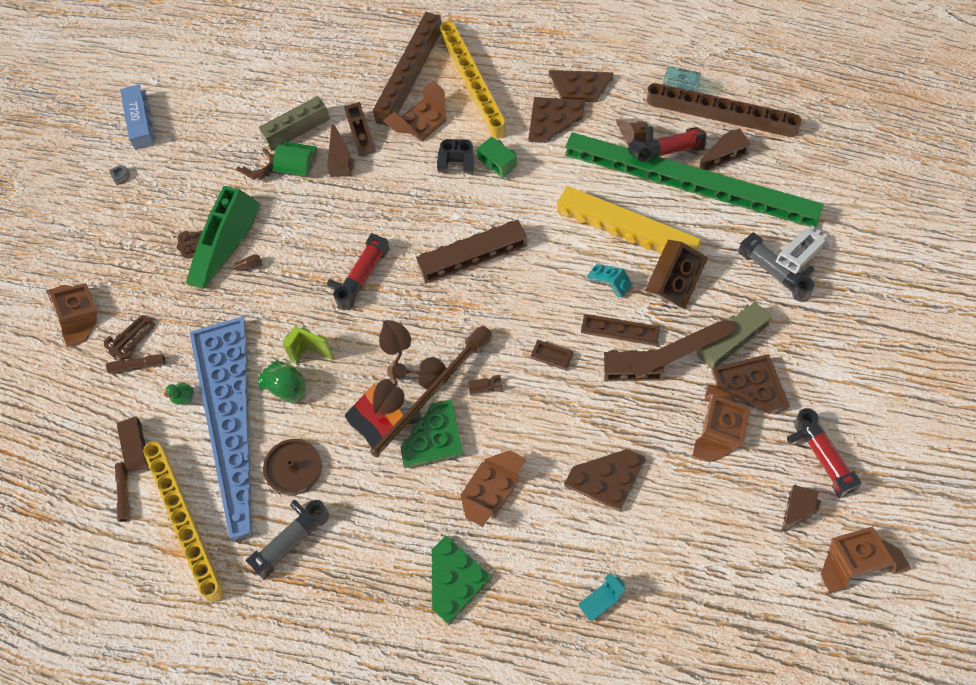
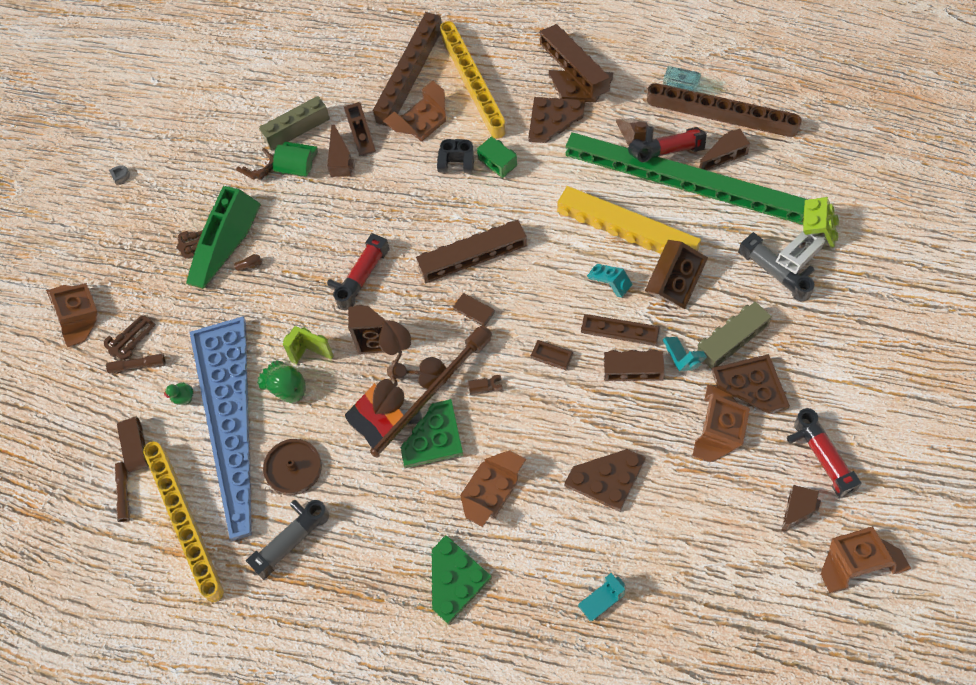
medium blue brick [120,84,156,150] -> none
reddish brown piece [629,320,737,378] -> none
none -> reddish brown slope [348,305,385,354]
none -> reddish brown tile [453,293,495,326]
none -> reddish brown brick [540,24,611,98]
none -> teal bracket [663,337,707,371]
none -> lime bracket [803,197,839,248]

